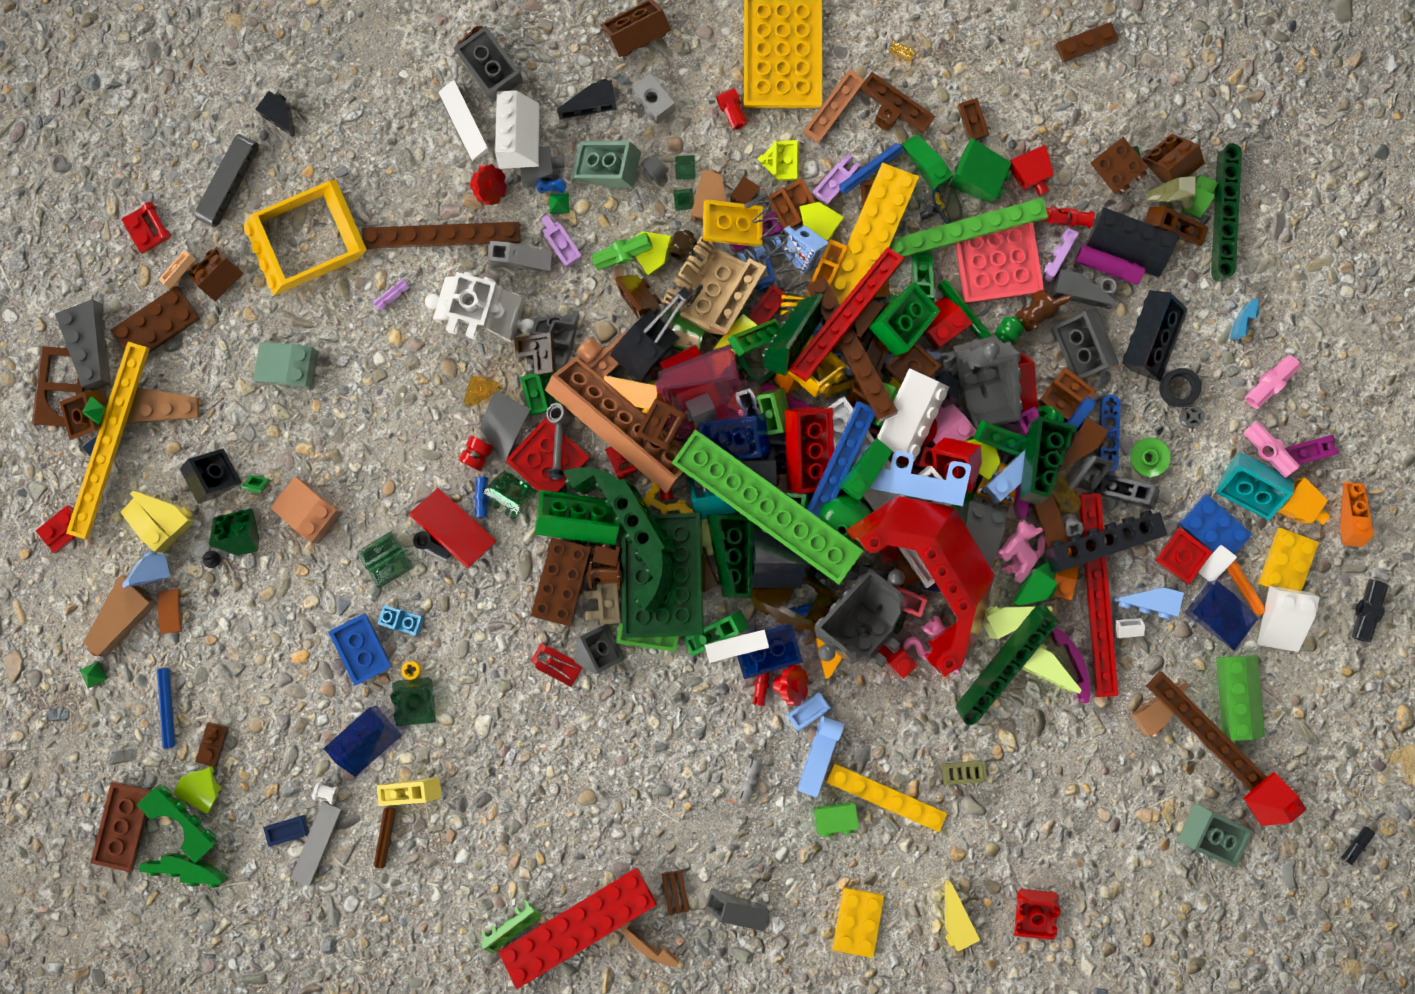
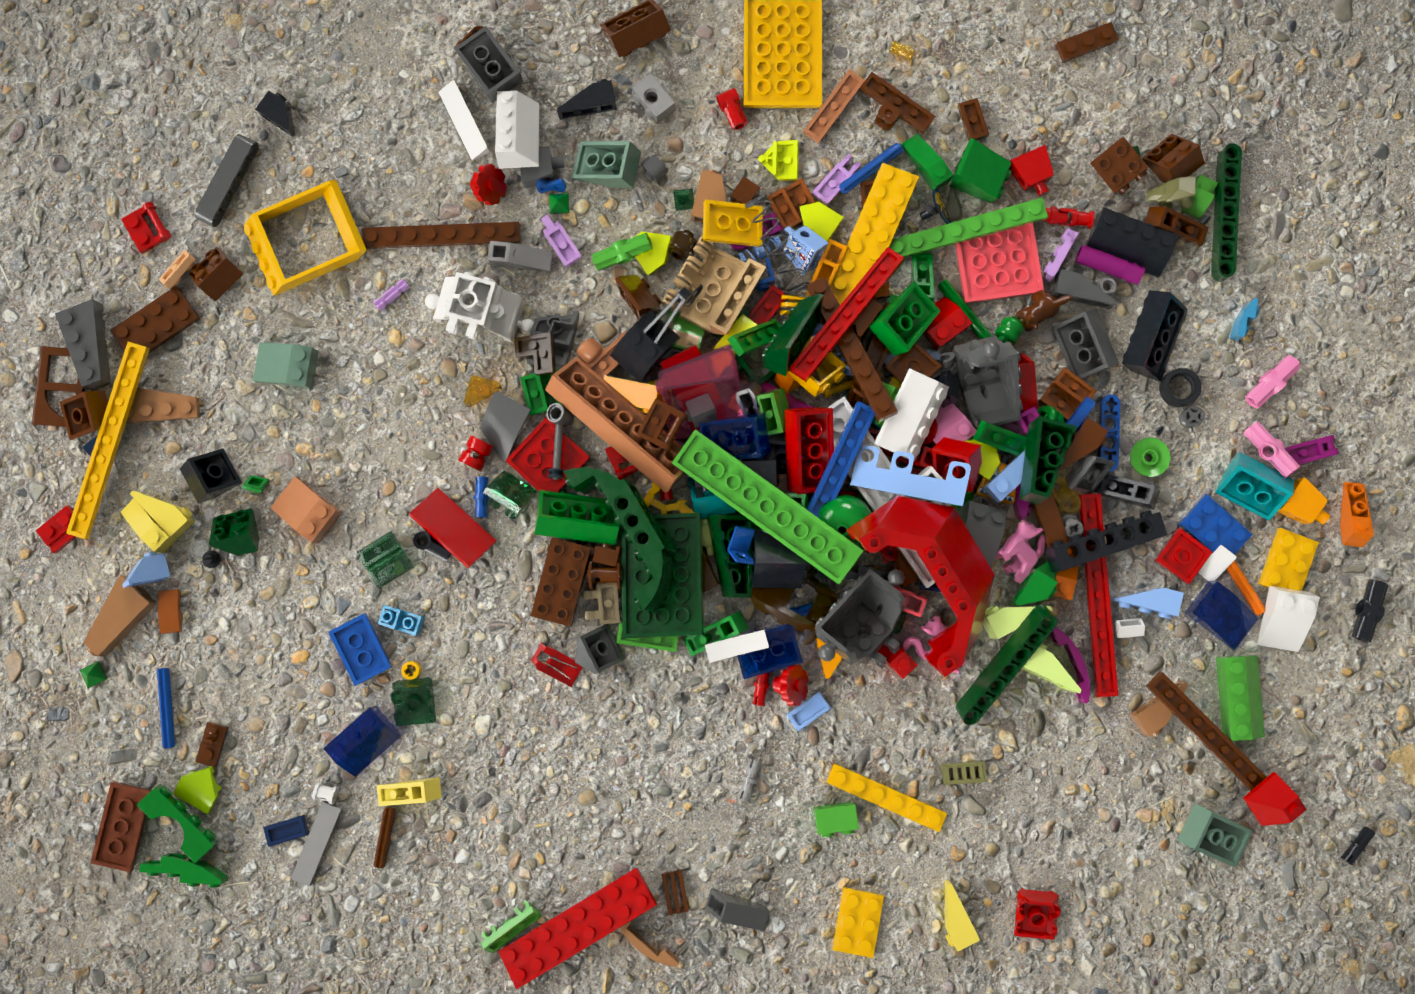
green slope [82,397,106,425] -> none
clear green slope [675,155,695,180] -> none
light blue beam [797,715,844,797] -> none
green slope [838,438,892,500] -> none
none -> blue bracket [727,526,755,564]

